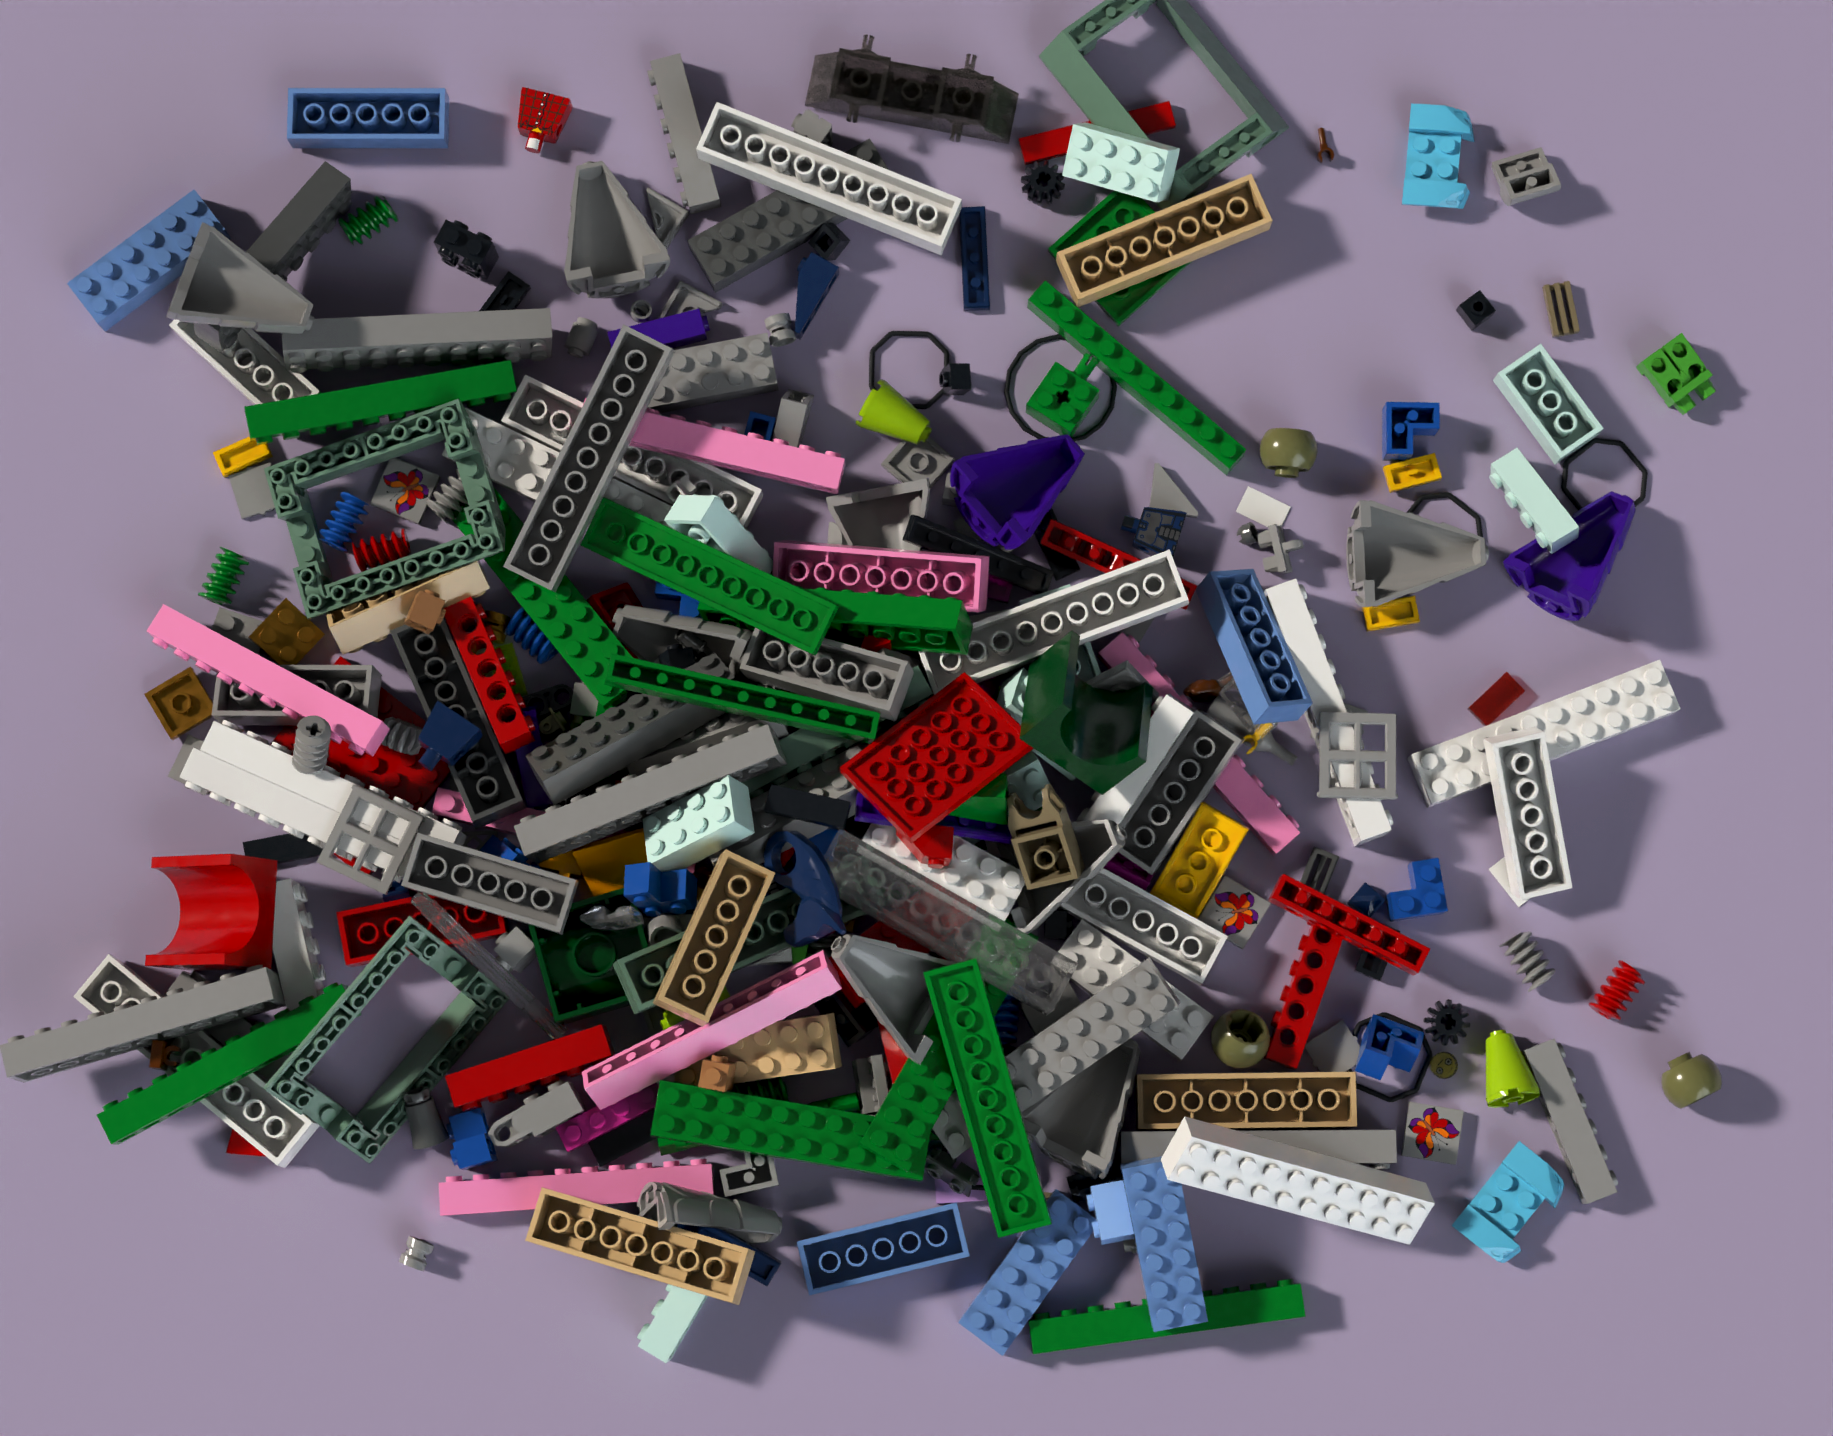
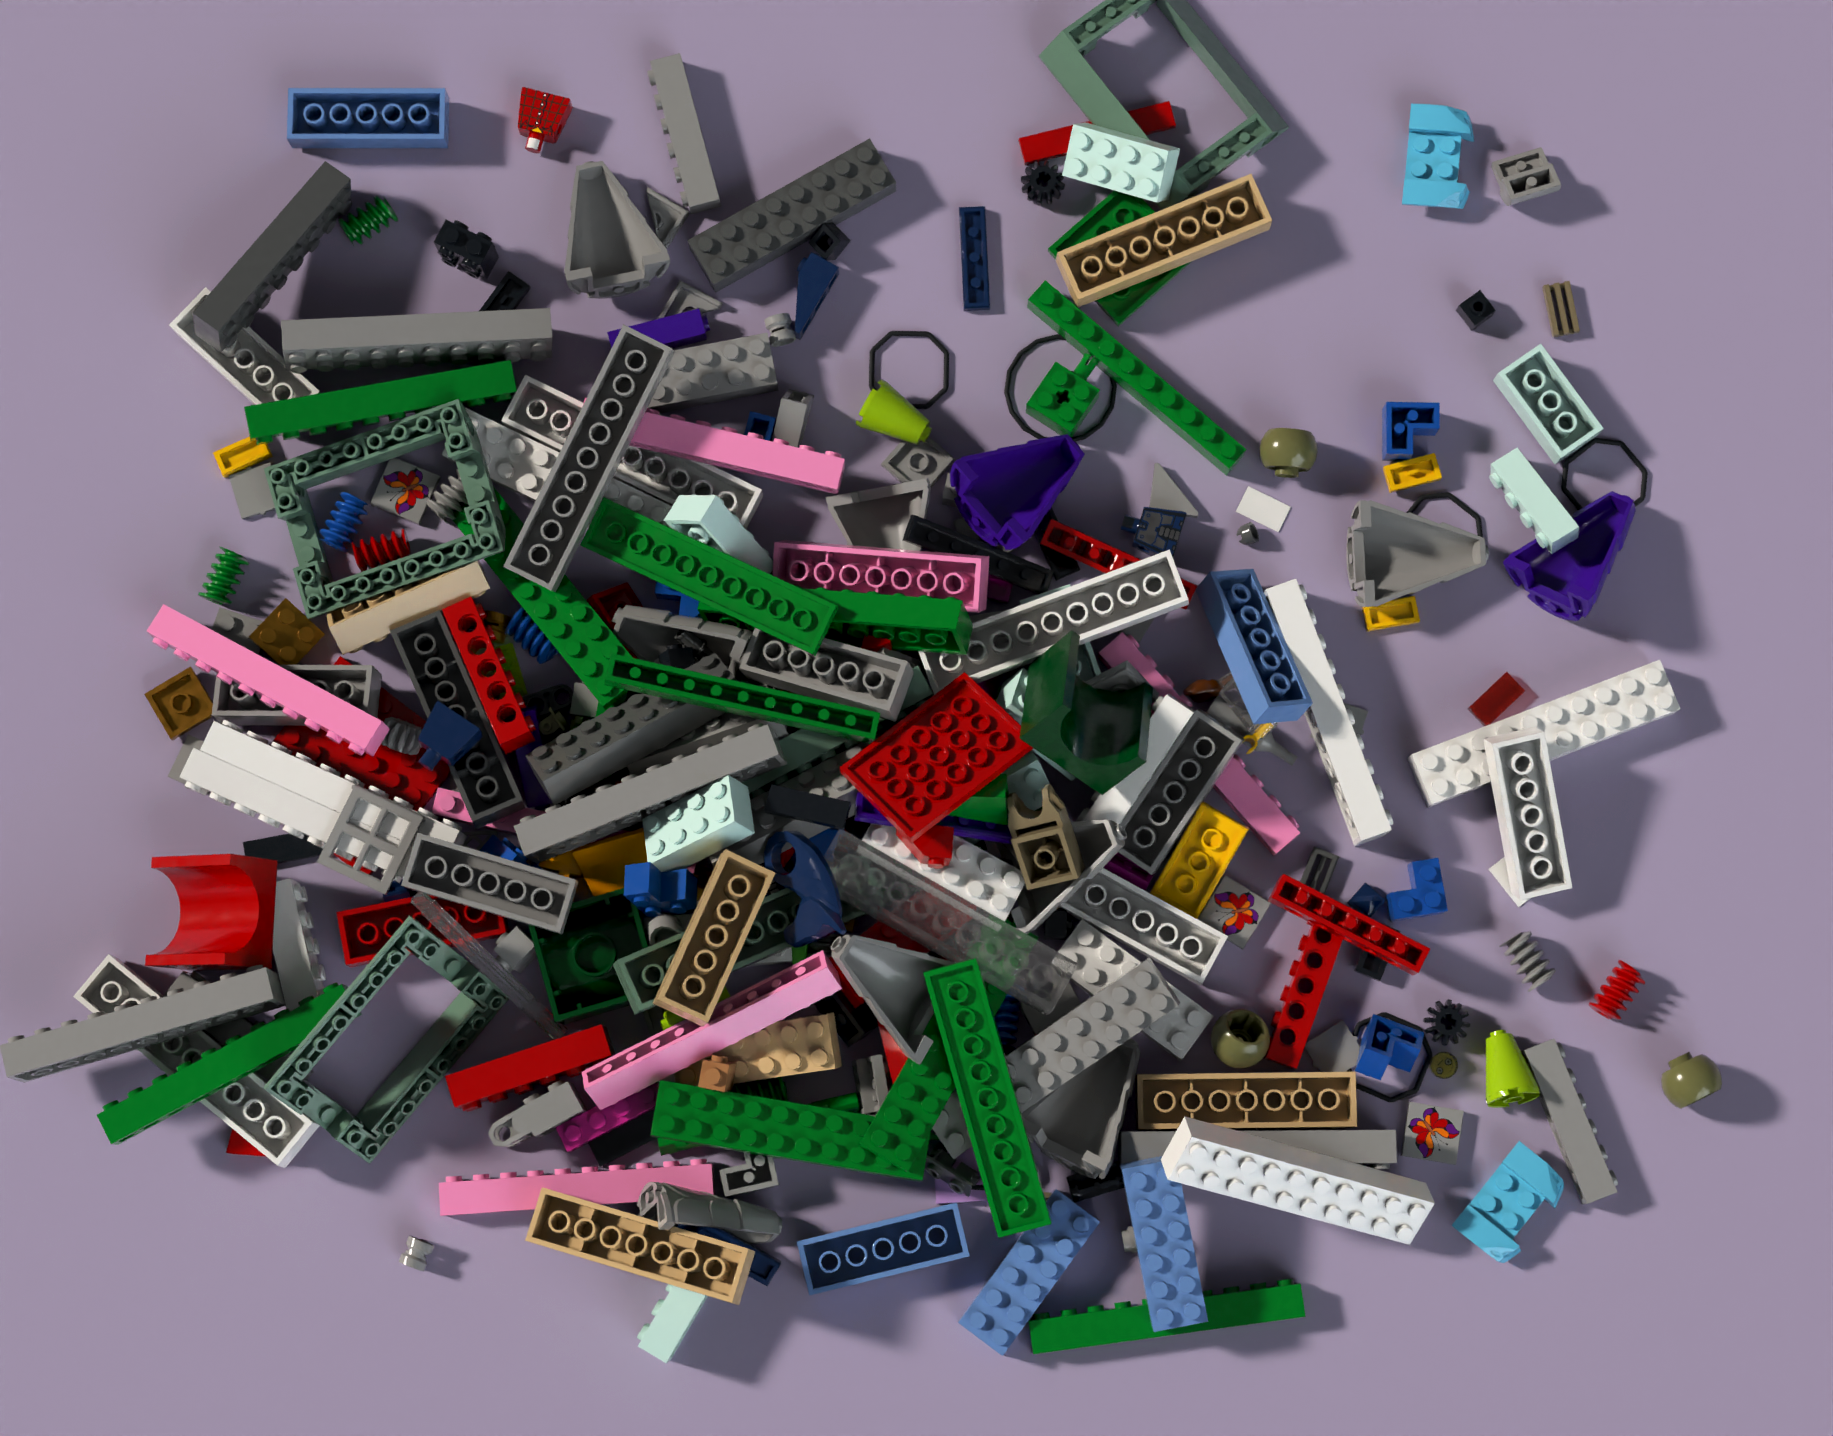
medium blue brick [67,190,231,332] -> none
reddish brown tile [149,1040,181,1071] -> none
light grey cone [166,222,315,334] -> none
light grey piece [292,716,331,774] -> none
dark grey plant [403,1086,449,1149] -> none
medium nougat brick [404,589,446,635] -> none
blue brick [446,1108,498,1170] -> none
light grey brick [564,317,598,358] -> none
clear slope [580,906,644,930] -> none
light grey hinge [631,300,652,323] -> none
white piece [665,475,697,503] -> none
white brick [696,102,962,255] -> none
light grey brick [791,109,833,147] -> none
clear smoke piece [805,35,1019,144] -> none
light grey tile [828,522,847,545] -> none
black plate [939,363,971,395] -> none
light blue brick [1086,1180,1134,1245] -> none
light grey hips [1257,524,1304,574] -> none
reddish brown hand [1317,128,1334,163] -> none
light grey window [1317,712,1398,800] -> none
bright green hips [1636,333,1716,415] -> none

